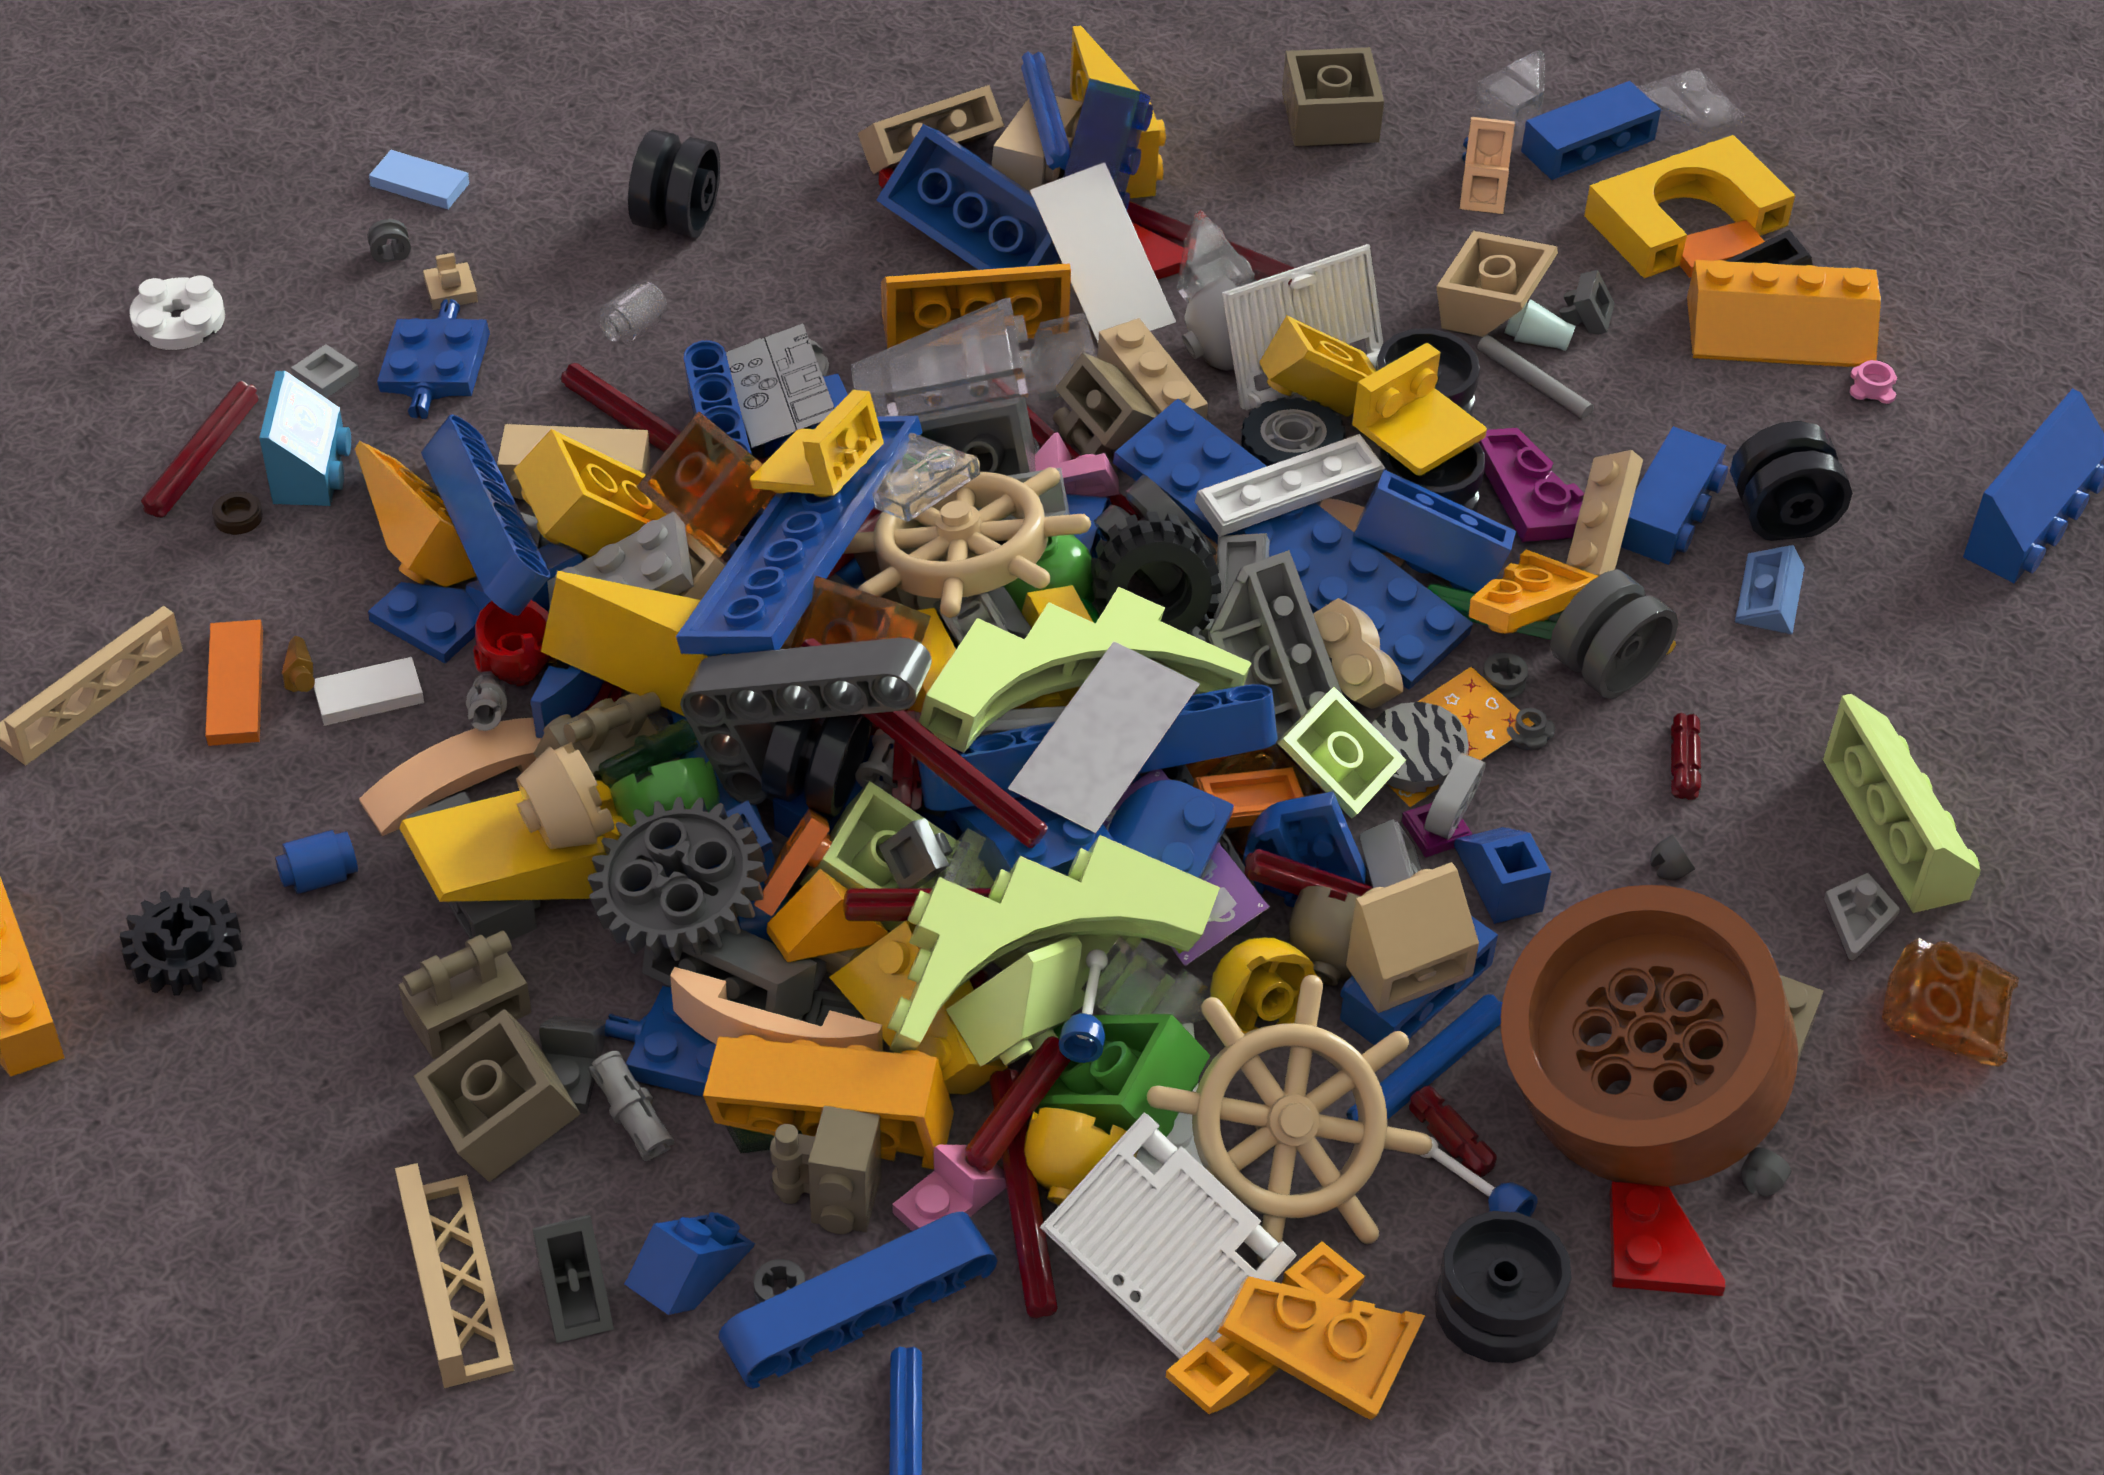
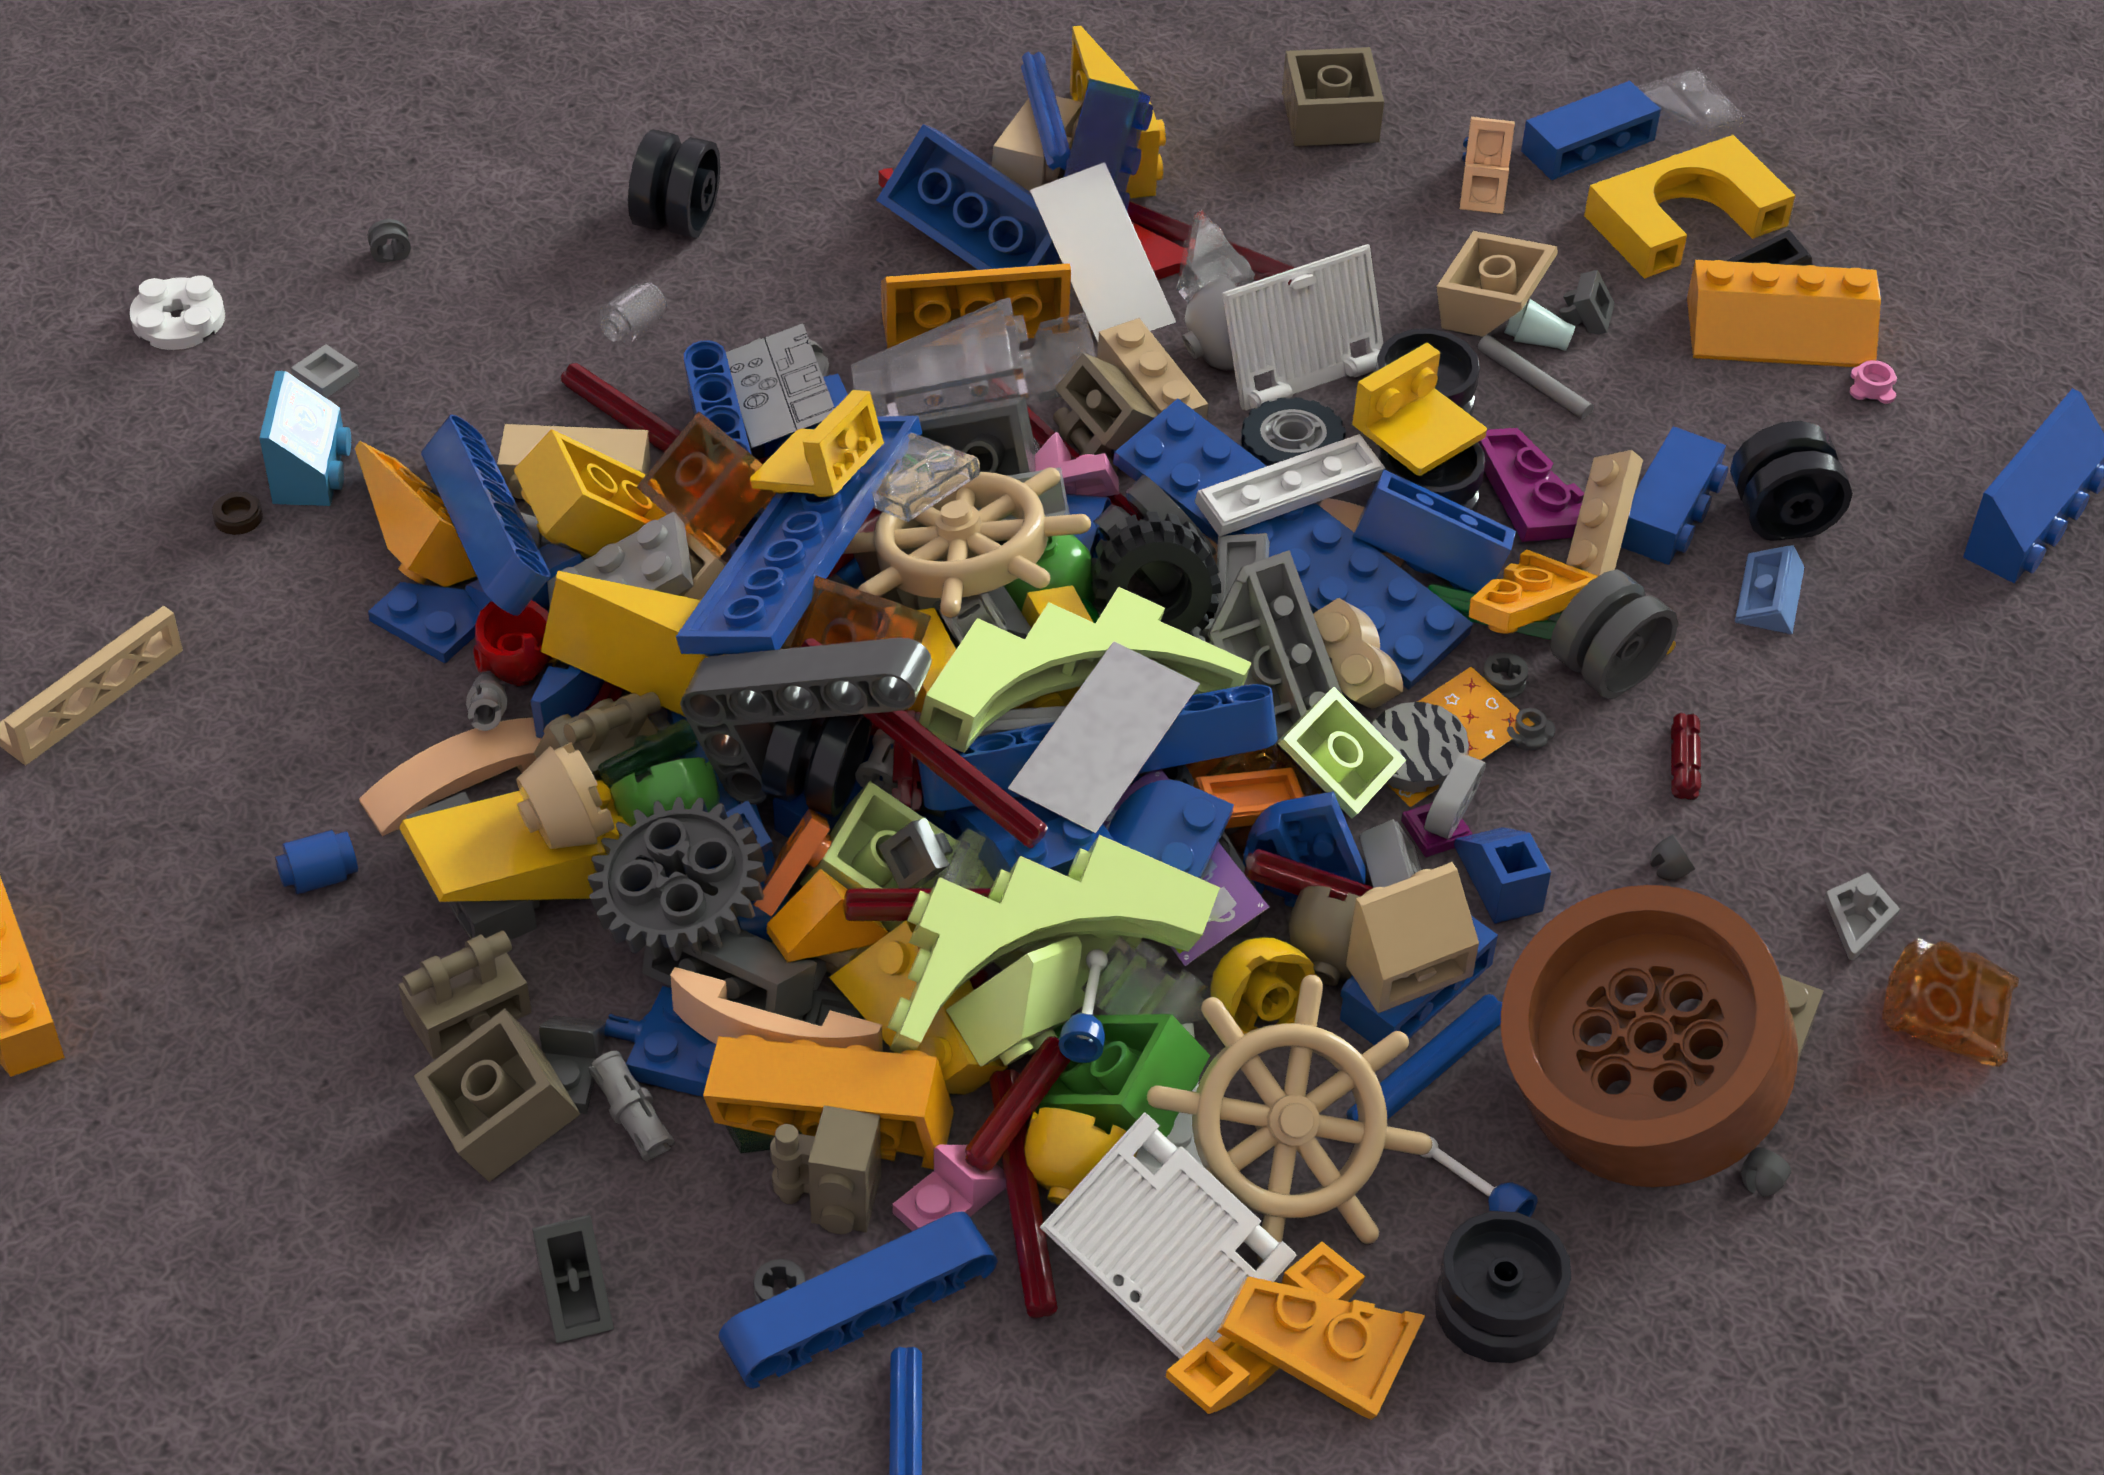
black gear [120,887,243,996] -> none
dark red axle [141,381,259,518] -> none
orange tile [205,619,263,746] -> none
pearl gold bar [282,636,315,692] -> none
white tile [314,657,424,726] -> none
light blue tile [369,150,469,209] -> none
blue plate [377,299,490,419] -> none
tan fence [395,1163,514,1388] -> none
tan tile [423,253,478,310] -> none
blue slope [624,1212,755,1315] -> none
tan brick [857,85,1004,174] -> none
yellow slope [1259,315,1376,417] -> none
dark red axle [1409,1086,1497,1177] -> none
clear slope [1473,50,1545,136] -> none
red wing [1609,1182,1726,1296] -> none
orange tile [1680,220,1765,278] -> none
yellowish green slope [1823,694,1980,913] -> none

